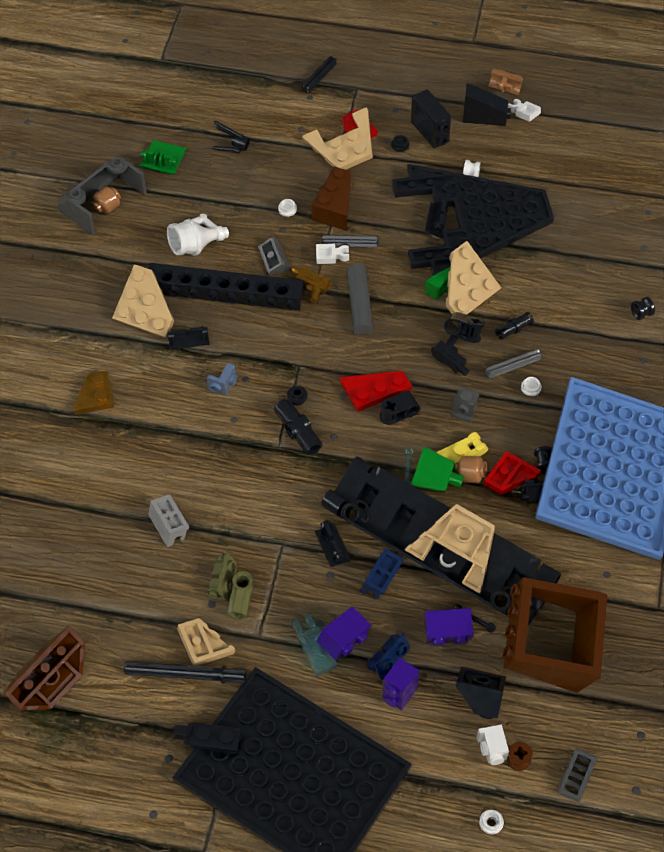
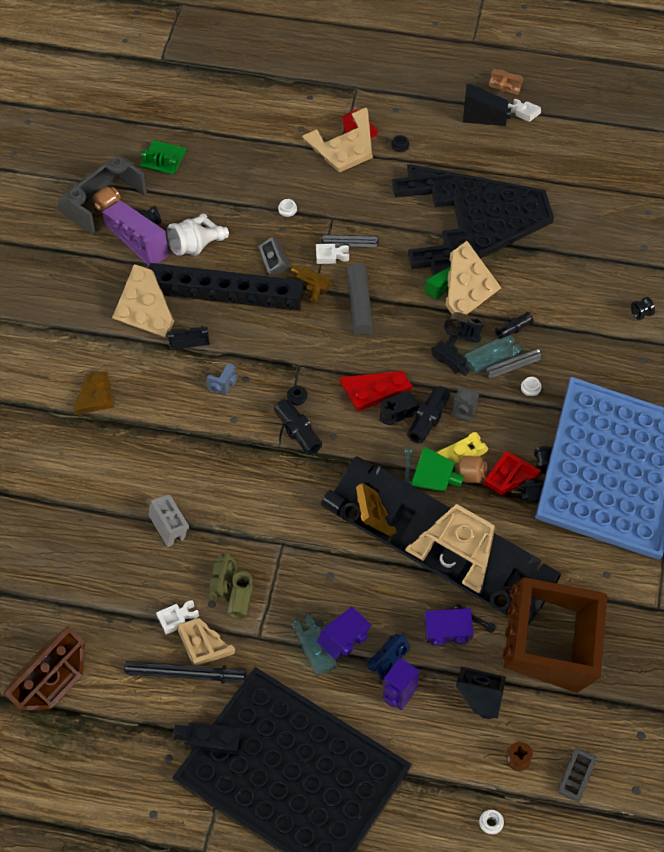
black plant [212,120,250,154] -> none
black axle [301,56,337,93] -> none
reddish brown wedge [312,166,351,231] -> none
black hinge [315,520,351,567] -> none
dark blue hinge [359,548,404,599] -> none
black window [411,89,451,149] -> none
black hinge [425,199,448,239] -> none
white wheel [463,160,481,177] -> none
white brick [477,724,509,765] -> none
none -> medium lavender wedge [102,200,169,266]
none -> black wheel [140,206,162,224]
none -> white plate [156,600,199,635]
none -> pearl gold wing [356,483,397,537]
none -> black piece [407,386,451,444]
none -> clear light blue hinge [464,335,521,373]

